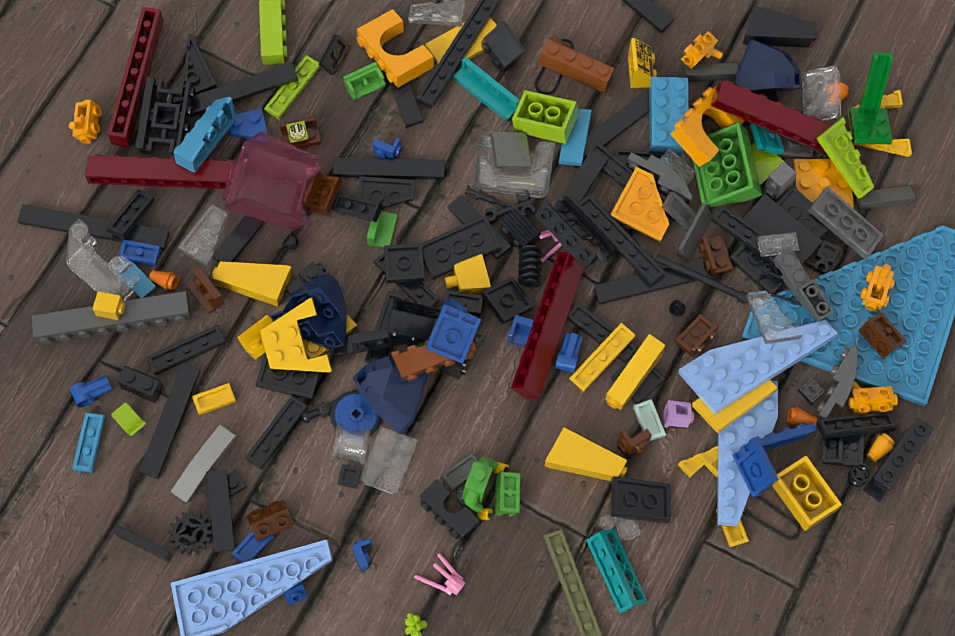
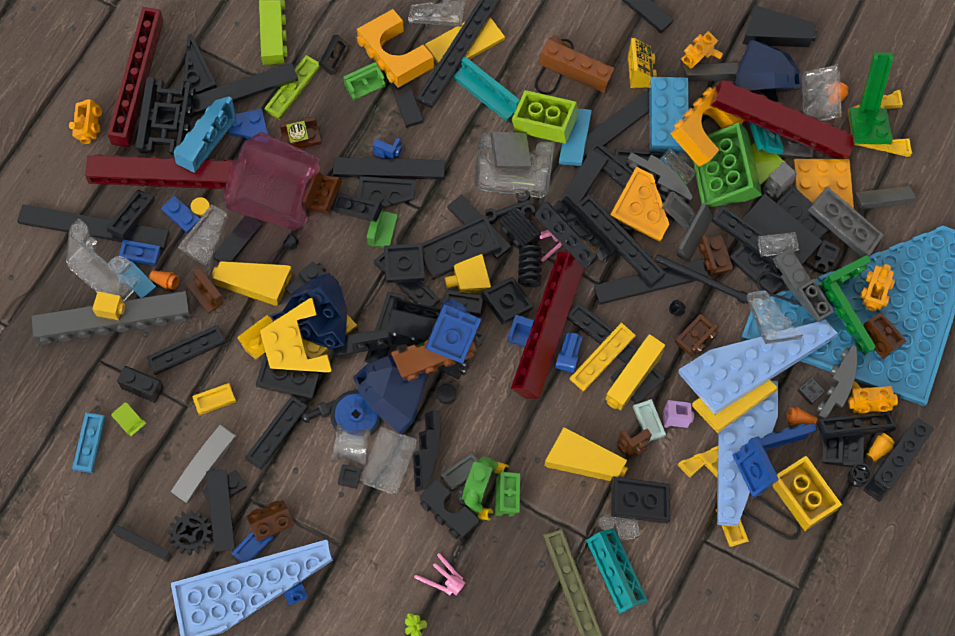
blue piece [70,375,113,407] -> none
black tile [139,364,200,479] -> none
blue bracket [352,538,372,573] -> none
black piece [464,185,507,207] -> none
black slope [481,21,525,72] -> none
lime wing [816,117,874,199] -> none
none -> blue plate [161,196,201,234]
none -> yellow tile [191,197,210,217]
none -> black slope [413,410,440,492]
none -> black tile [437,384,456,404]
none -> green bracket [818,255,875,356]

